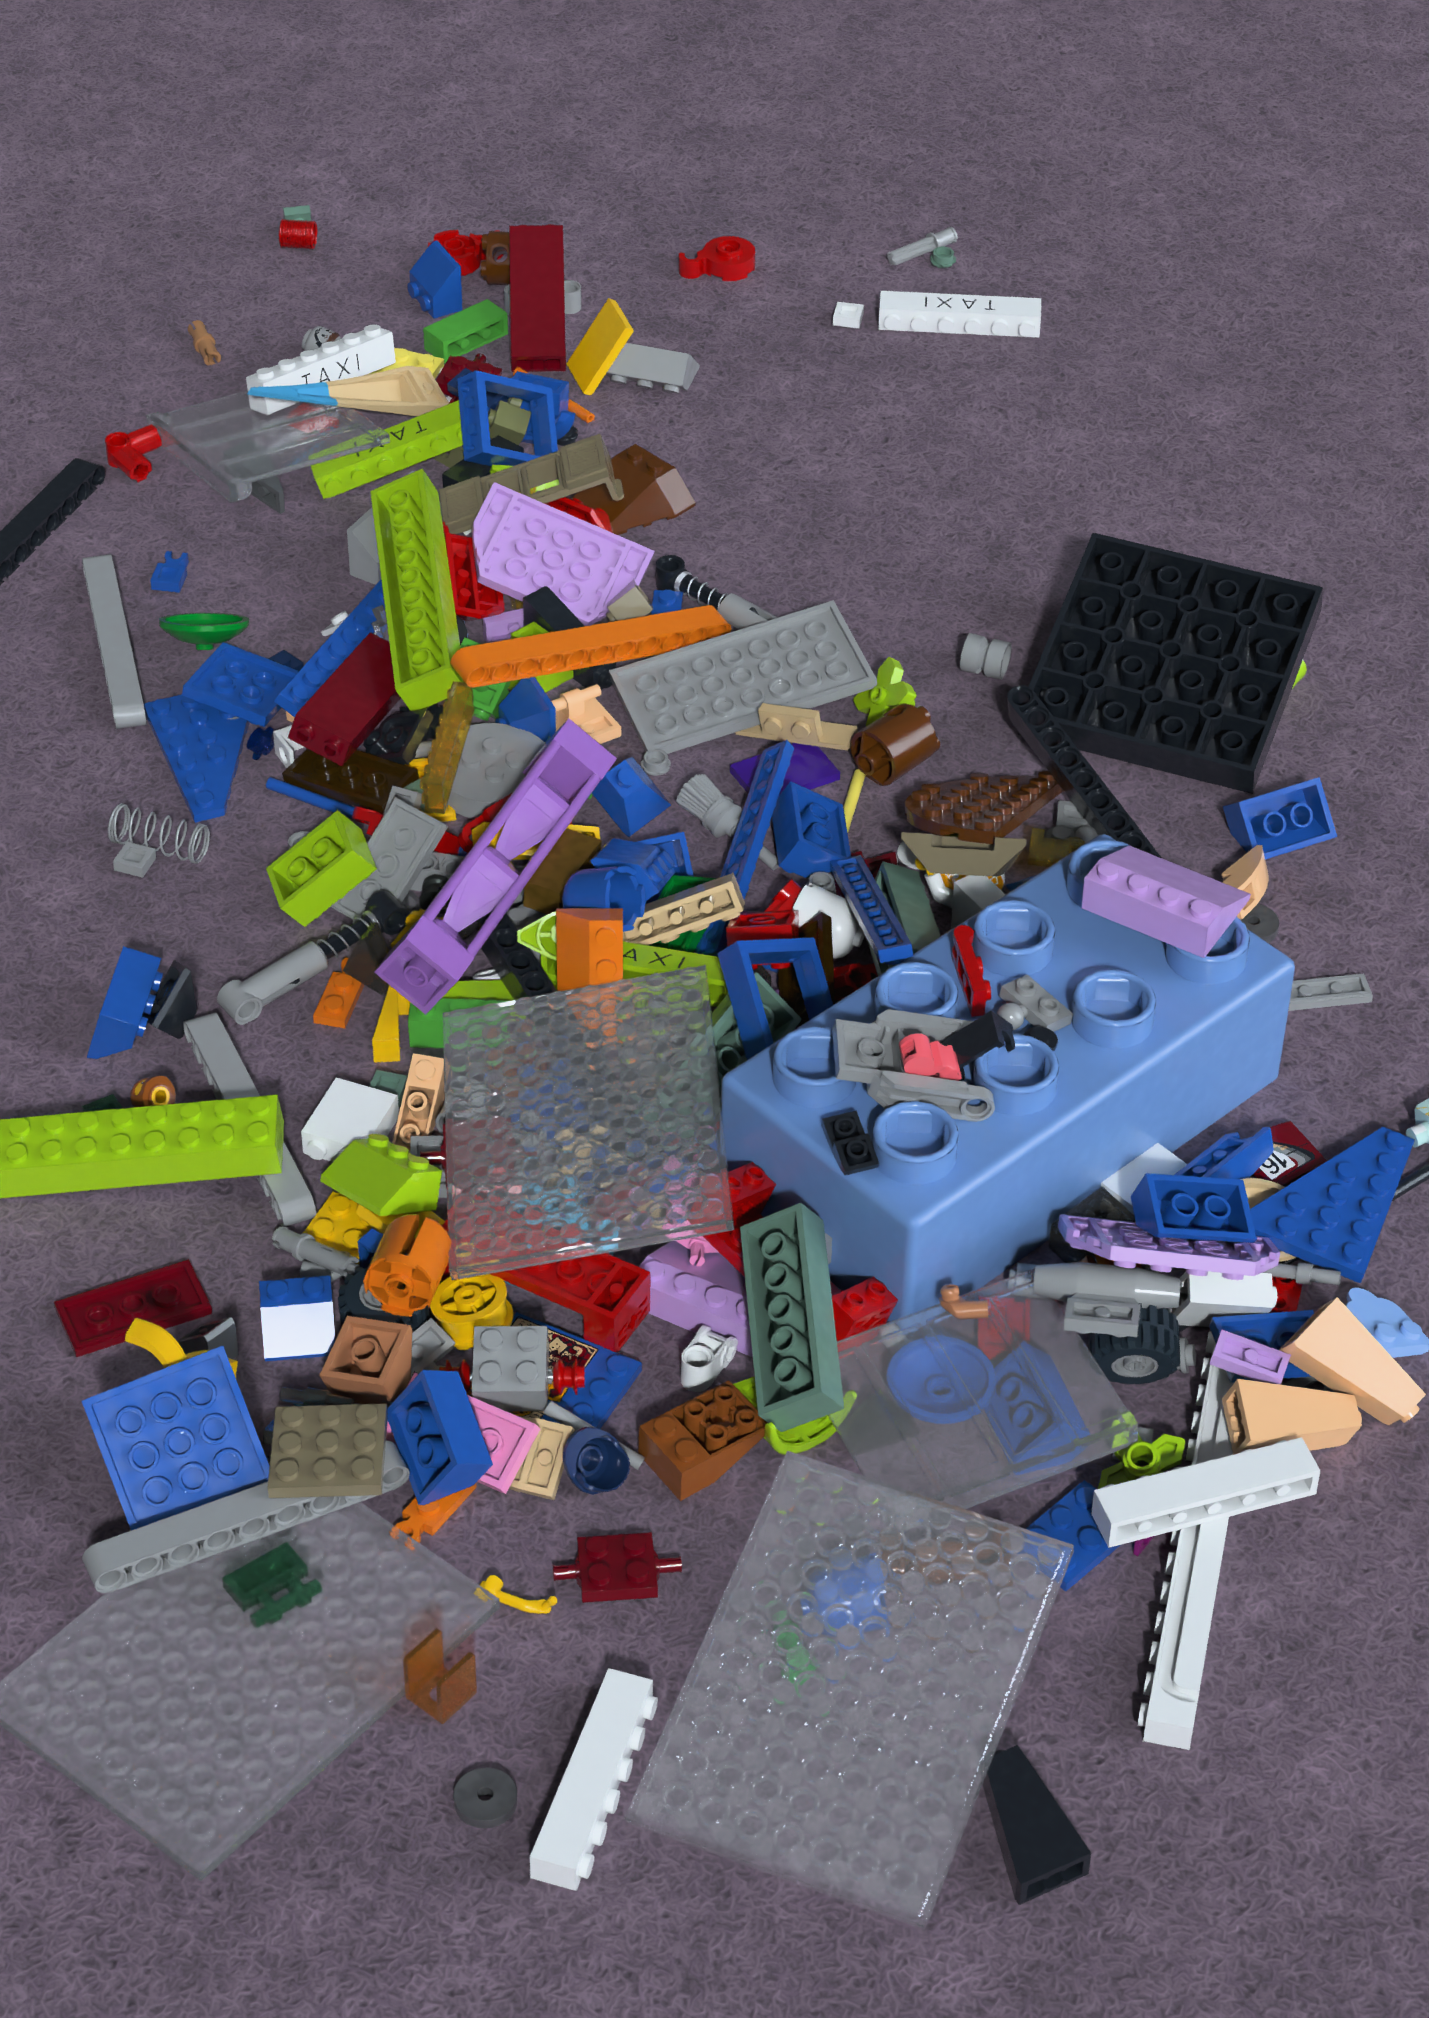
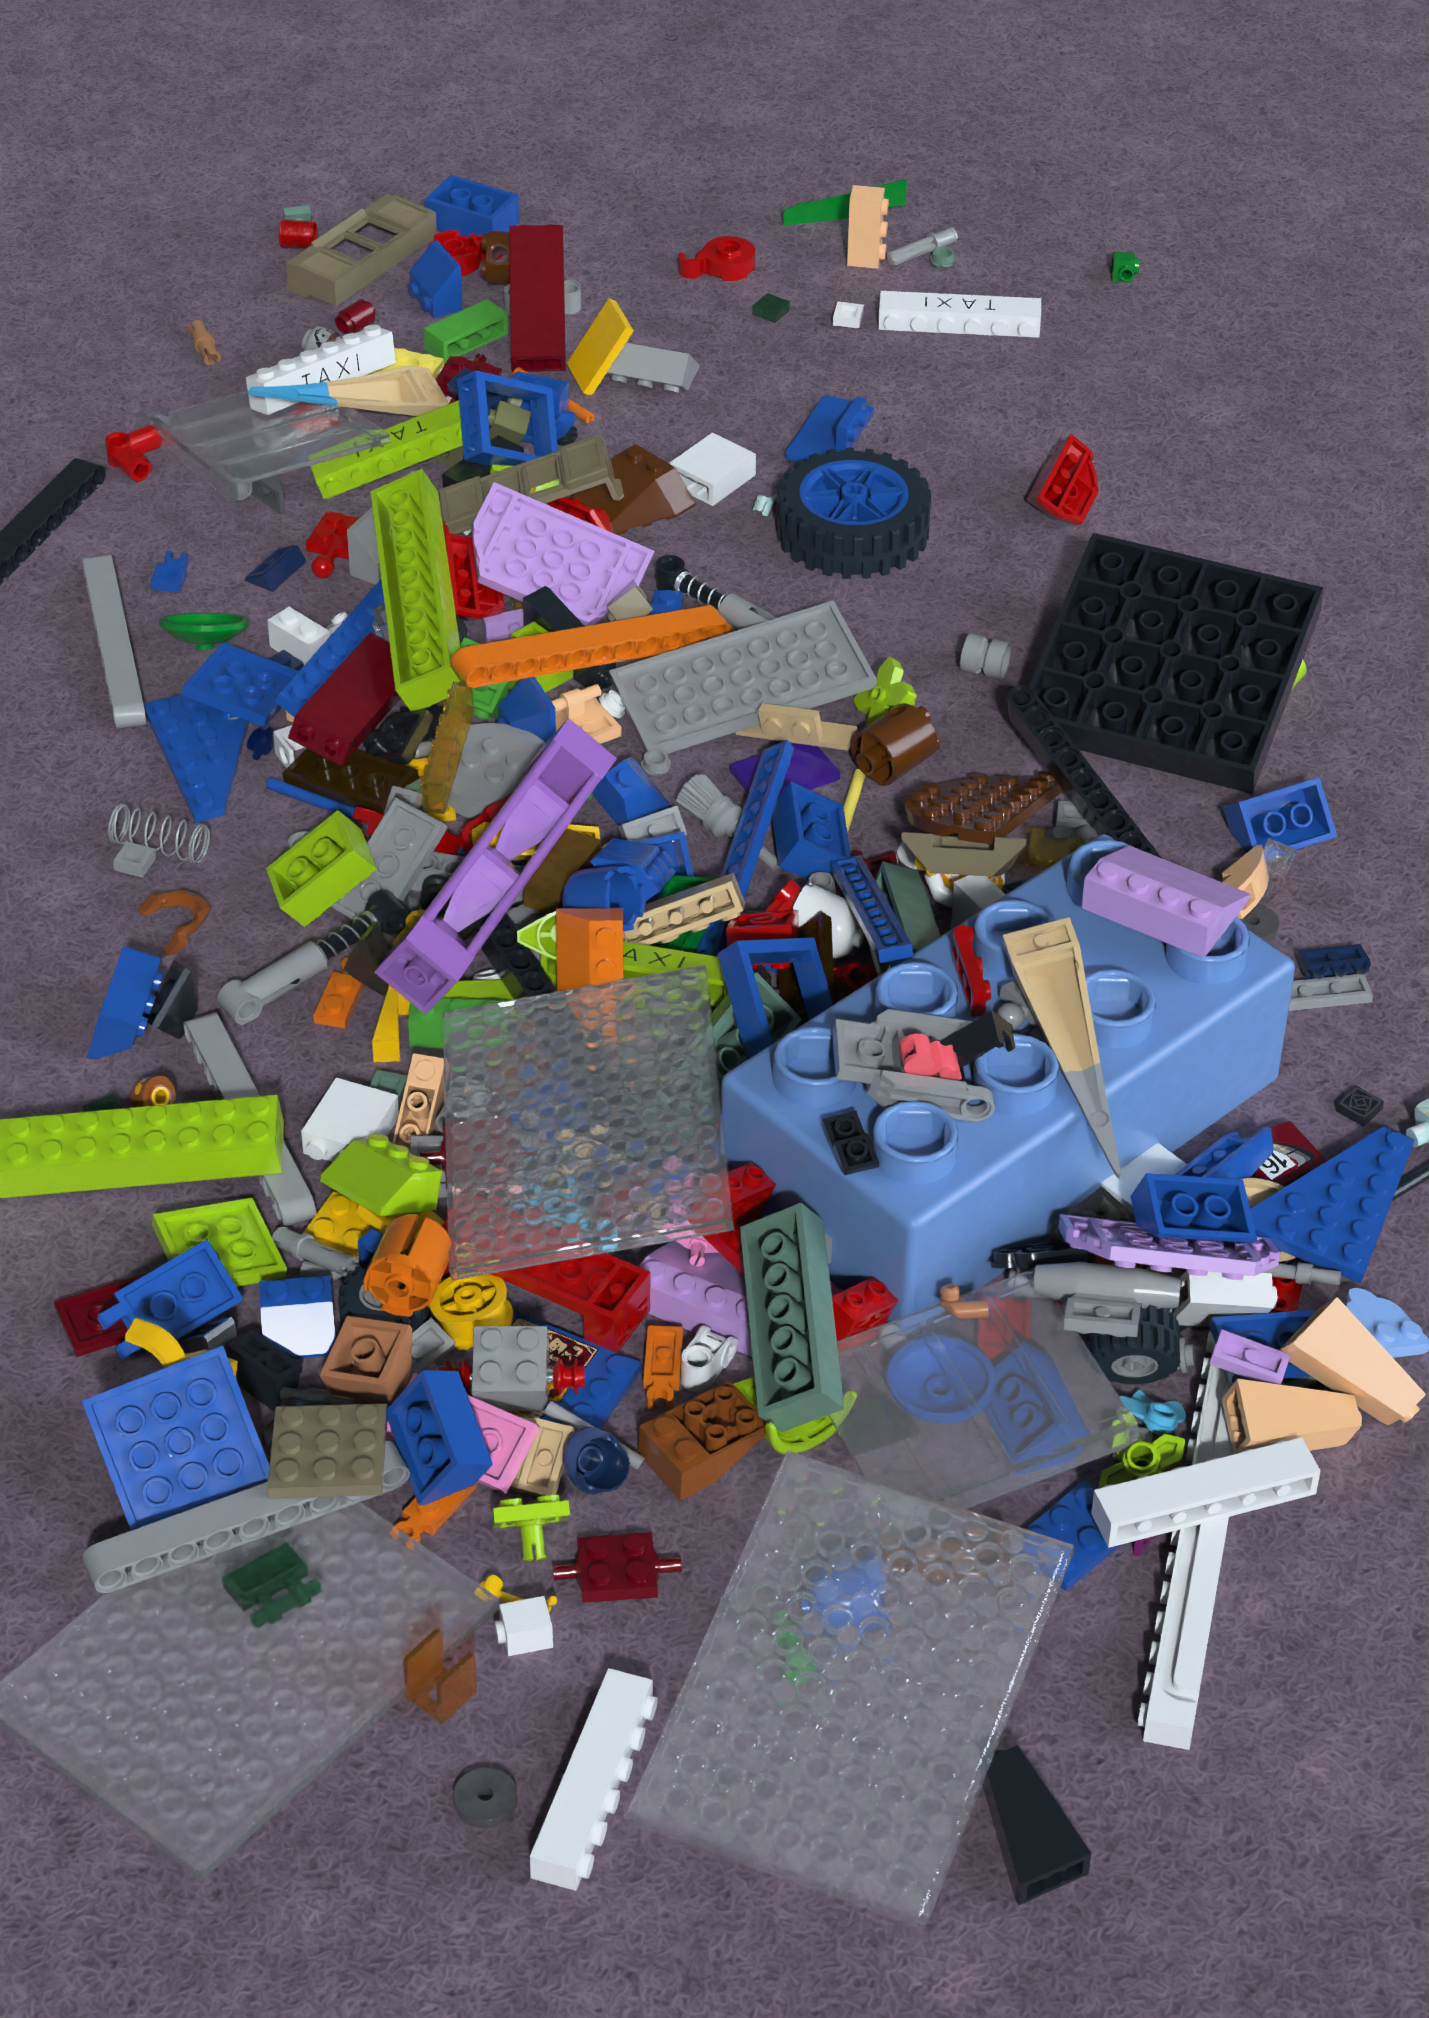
none -> blue tile [97,1239,244,1361]
none -> dark orange helmet [139,889,210,956]
none -> lime plate [152,1198,287,1287]
none -> black hinge [226,1330,303,1411]
none -> dark blue slope [244,545,306,592]
none -> white brick [268,607,331,665]
none -> dark tan piece [286,194,437,307]
none -> red plate [306,512,360,579]
none -> dark red brick [335,299,376,334]
none -> blue brick [424,175,519,237]
none -> lime plate [491,1495,570,1561]
none -> white brick [494,1596,553,1656]
none -> white plate [599,690,625,718]
none -> light grey plate [618,806,688,842]
none -> orange plate [643,1325,683,1410]
none -> white brick [669,433,756,506]
none -> light aqua hand [752,494,777,516]
none -> clear green plate [753,293,790,323]
none -> black wheel [776,448,931,579]
none -> green wedge [783,180,907,226]
none -> blue bracket [785,395,874,462]
none -> light nougat brick [847,185,889,269]
none -> black plate [991,1241,1089,1268]
none -> tan plate [1003,917,1121,1179]
none -> red wedge [1026,434,1099,525]
none -> green plate [1110,251,1139,282]
none -> medium azure plate [1118,1390,1186,1435]
none -> clear slope [1263,838,1297,879]
none -> dark blue plate [1297,944,1371,979]
none -> black tile [1336,1086,1384,1127]

